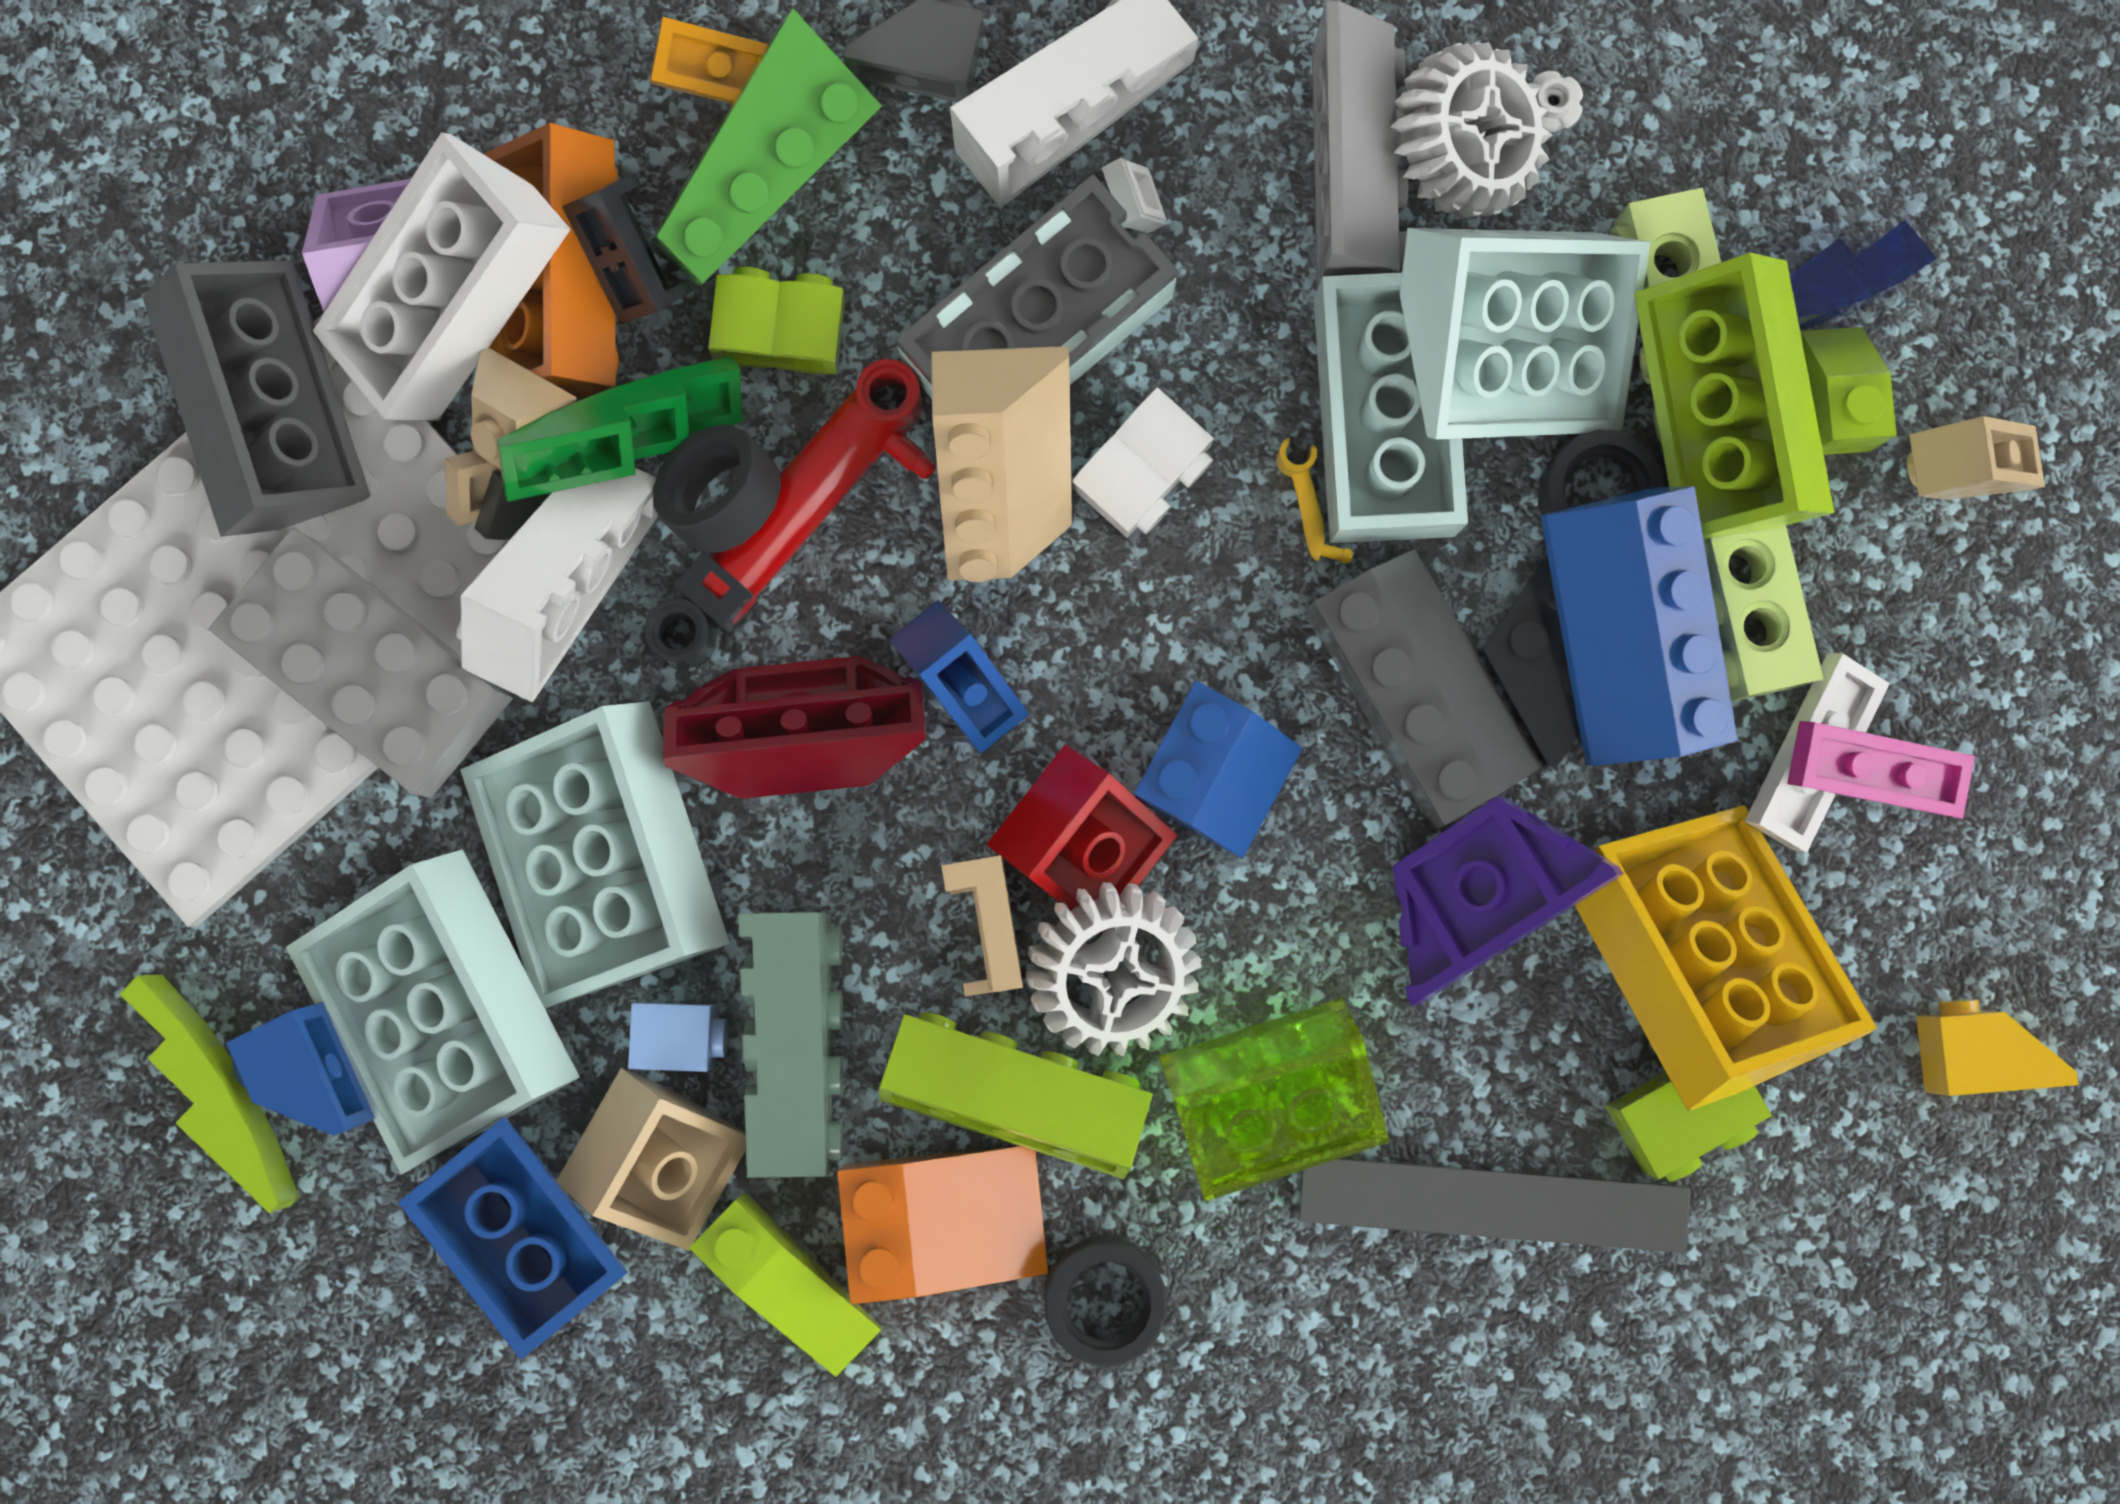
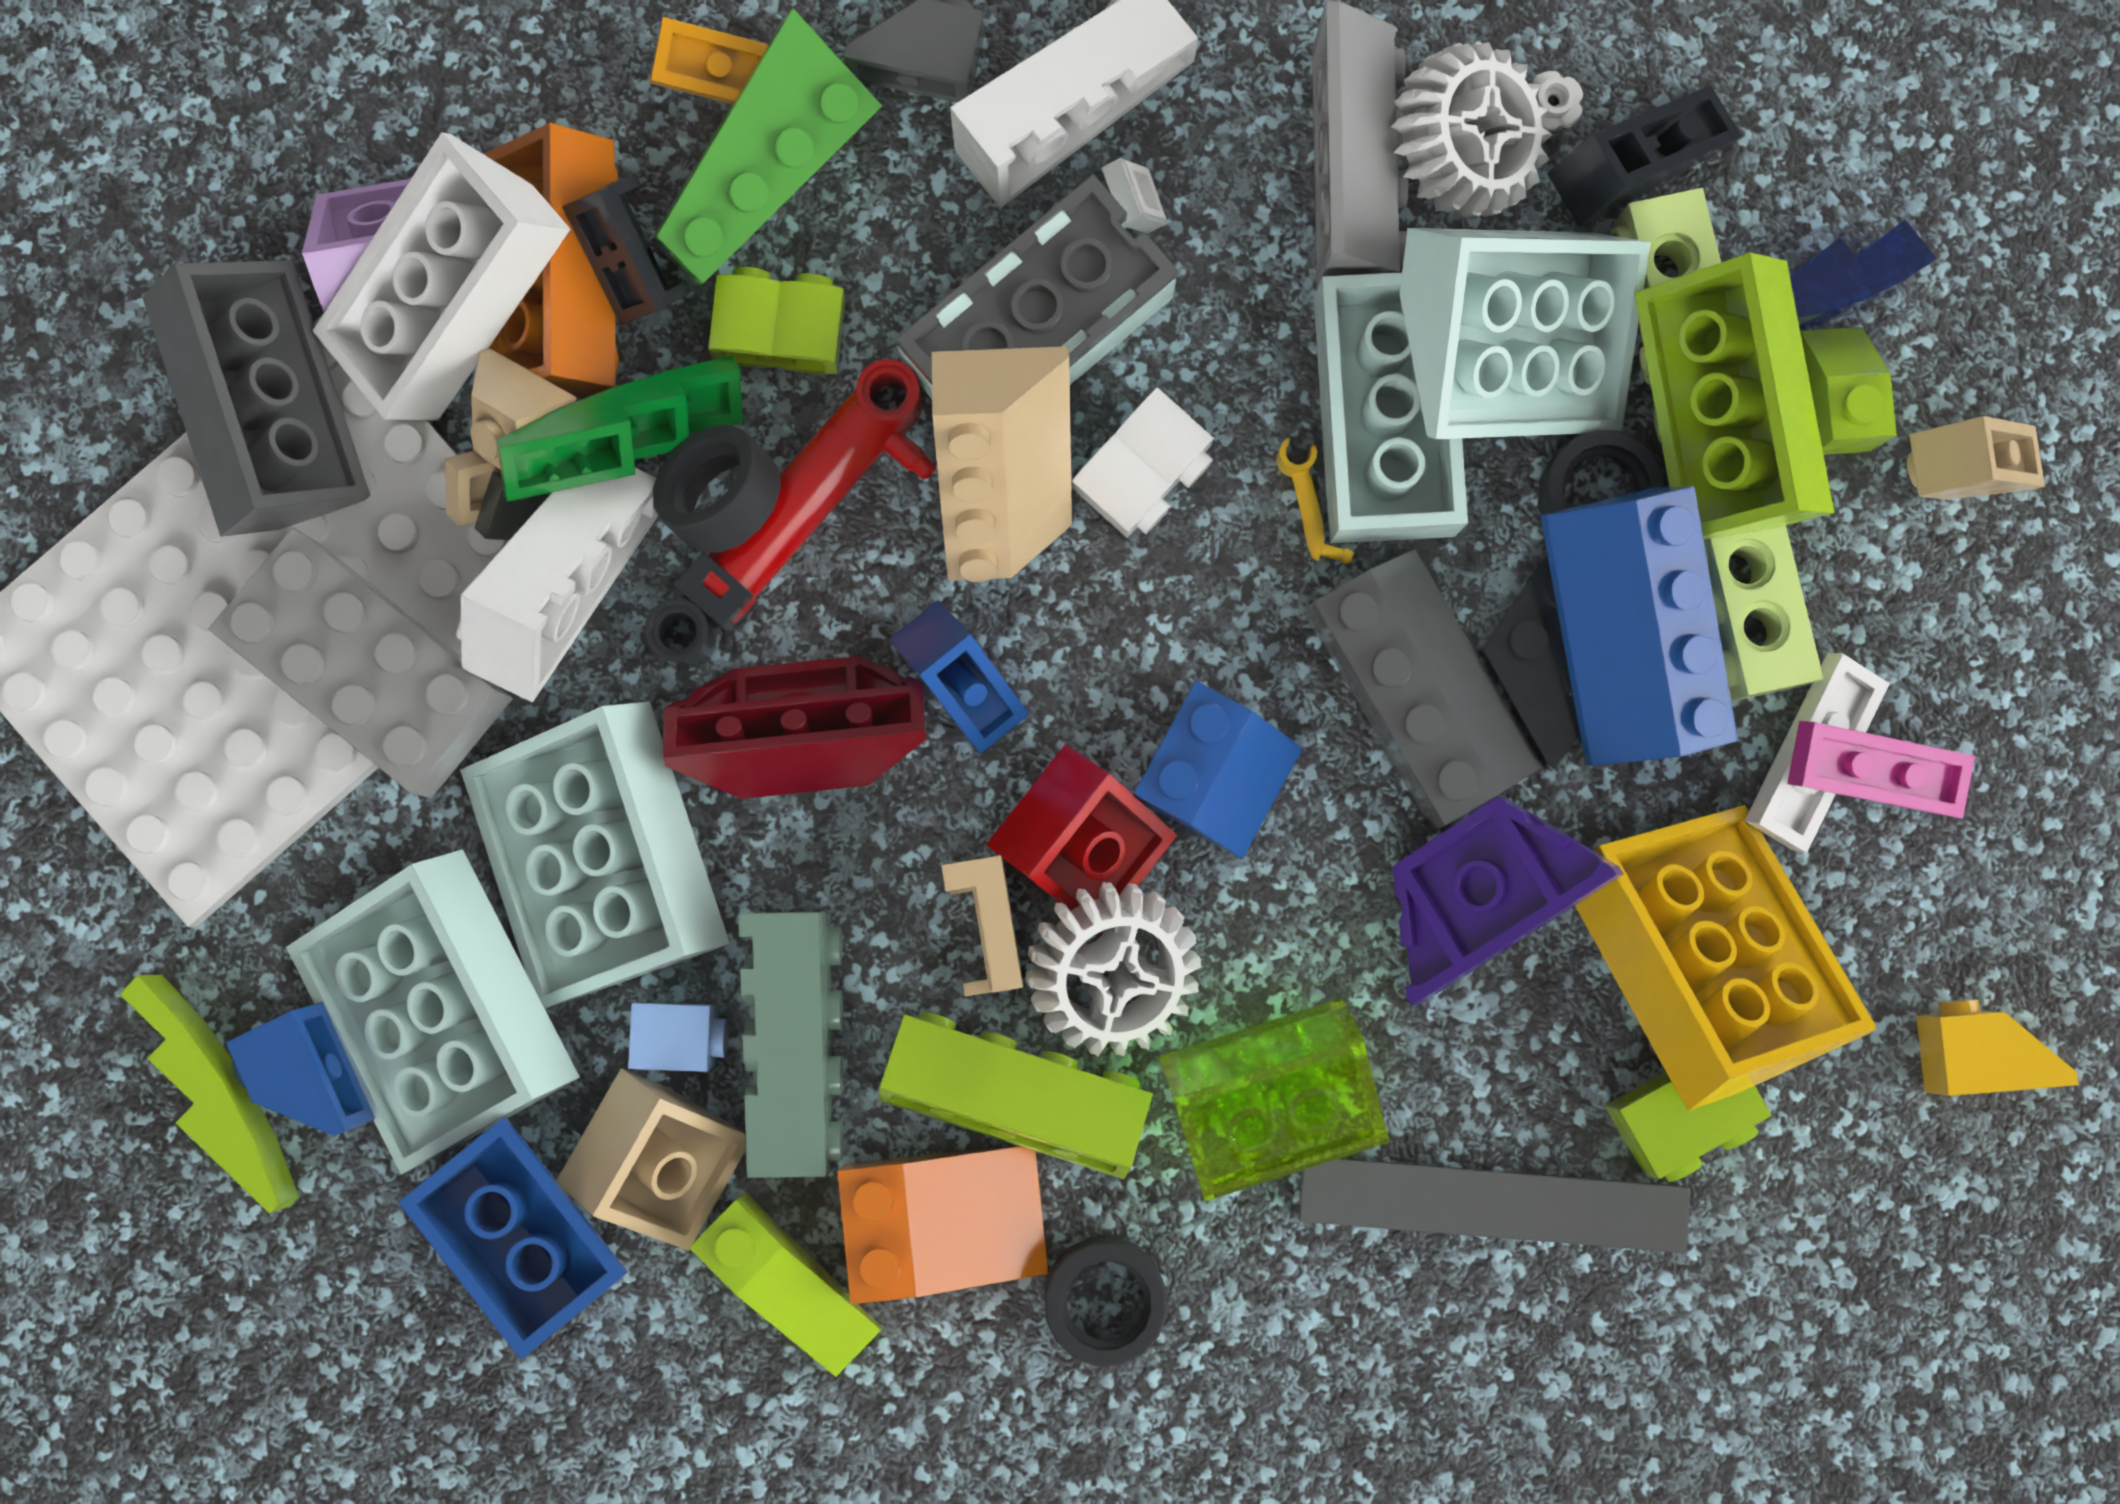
none -> black slope [1547,85,1743,226]

